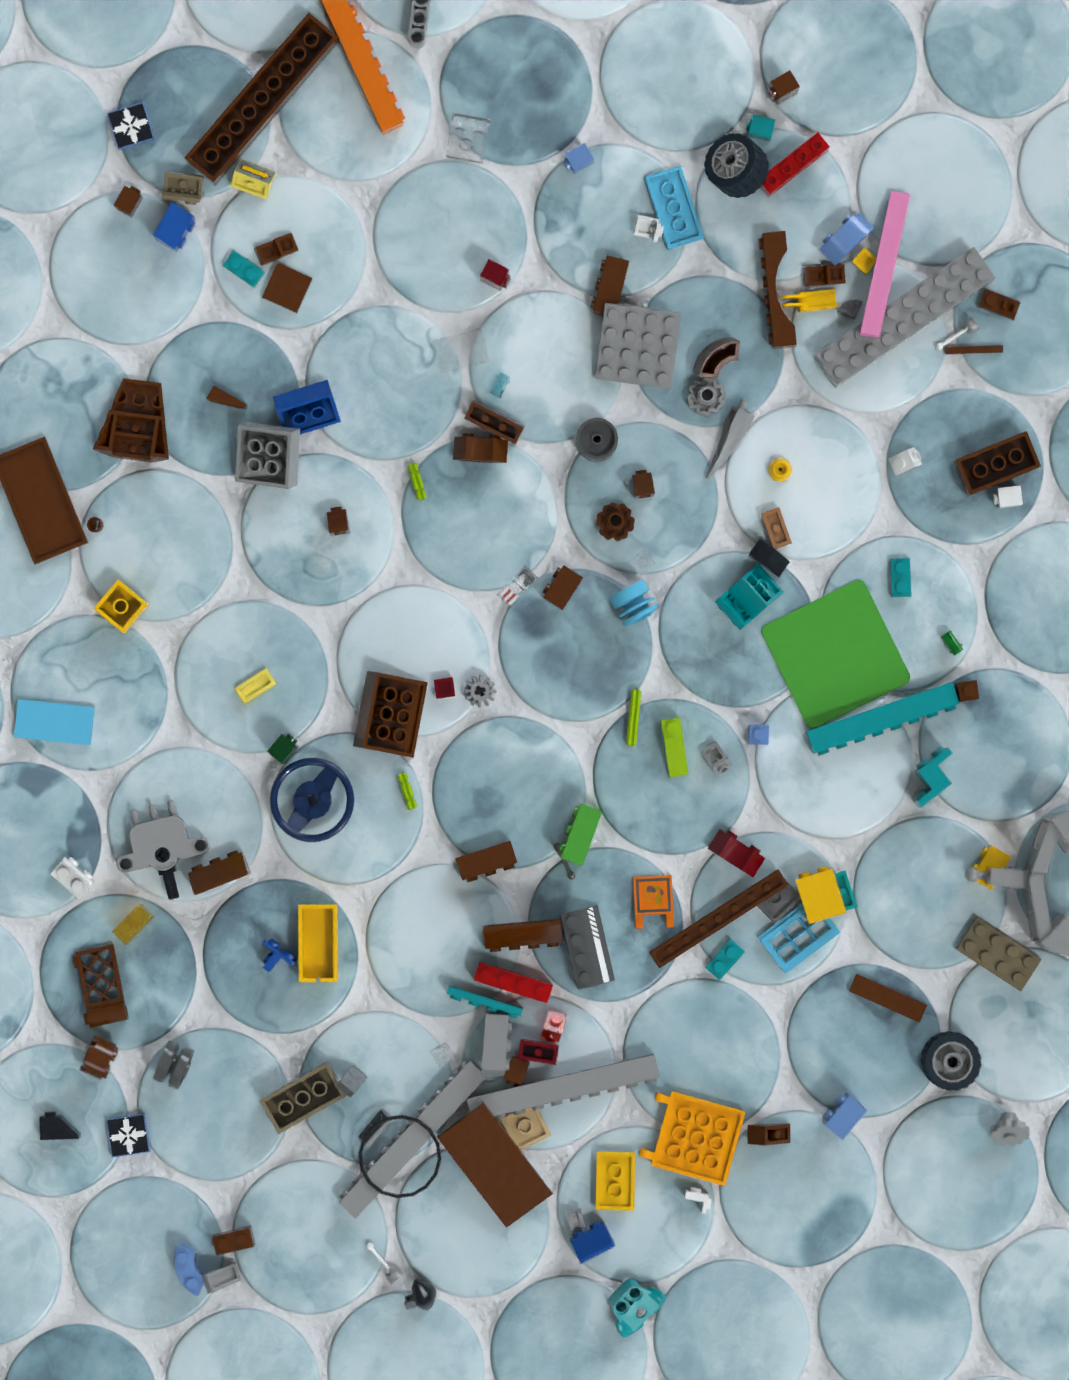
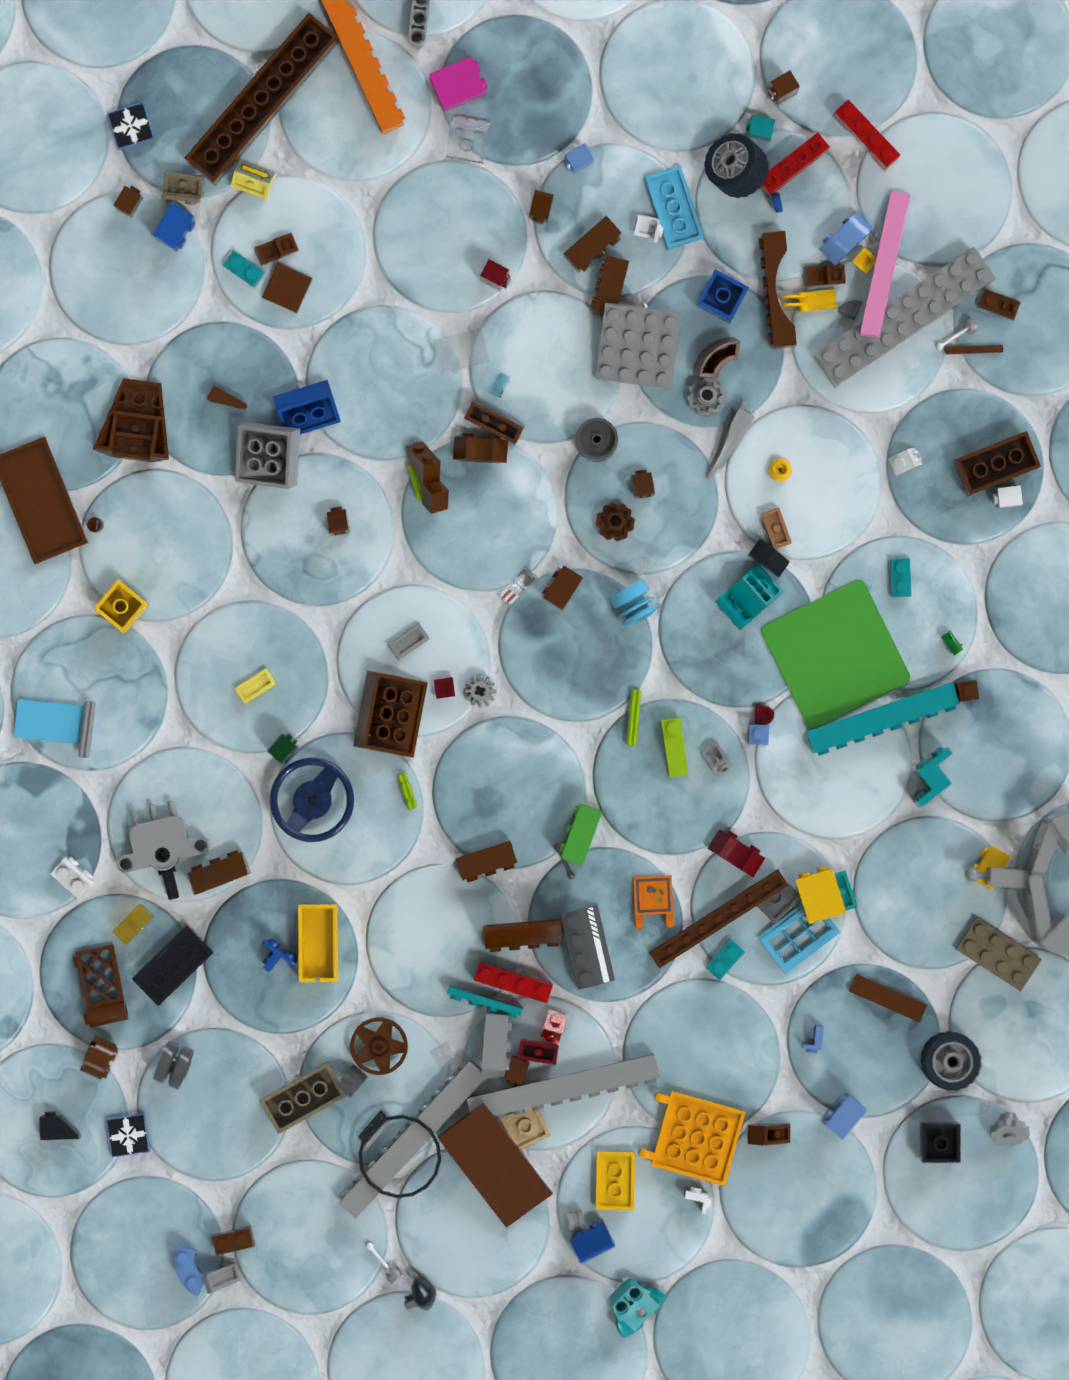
none -> light grey axle [78,701,96,758]
none -> black plate [132,925,214,1006]
none -> reddish brown wheel [350,1017,408,1075]
none -> light grey tile [388,623,430,660]
none -> reddish brown arch [406,442,449,514]
none -> dark pink brick [429,57,488,112]
none -> reddish brown slope [529,190,554,224]
none -> reddish brown brick [563,215,622,273]
none -> blue brick [696,269,749,324]
none -> dark red tile [754,705,774,725]
none -> blue tile [772,193,783,213]
none -> medium blue bracket [802,1025,824,1053]
none -> red arch [833,99,901,171]
none -> black brick [920,1122,961,1163]

